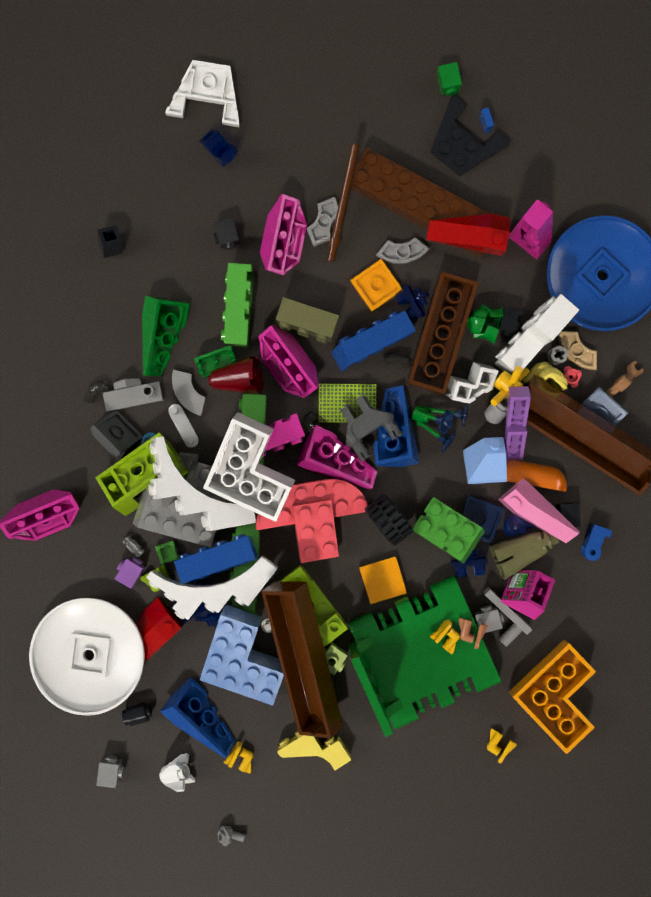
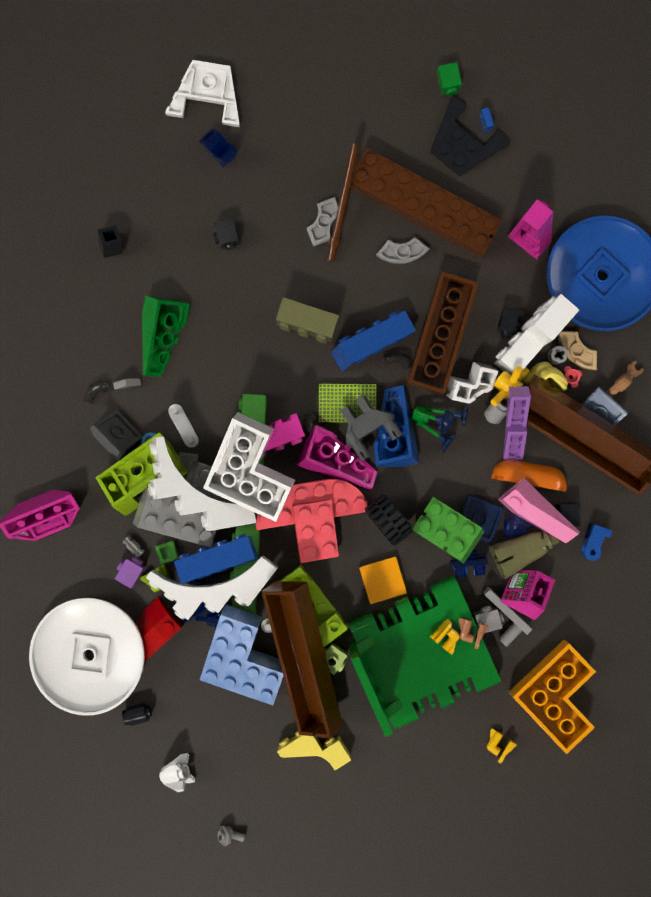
light grey brick [96,755,124,788] -> none
light grey piece [103,382,164,412] -> none
blue wedge [160,677,235,758] -> none
light grey tile [172,370,206,416] -> none
green hinge [194,345,237,378] -> none
dark red cone [208,356,263,395] -> none
bright green wedge [221,263,254,347] -> none
yellow piece [223,741,253,774] -> none
dark pink wedge [258,325,319,398] -> none
dark pink wedge [260,194,307,275] -> none
light orange tile [350,259,403,312] -> none
clear blue hips [395,285,429,320] -> none
red wedge [426,214,510,256] -> none
light blue slope [463,437,507,484] -> none
green helmet [466,304,503,344] -> none

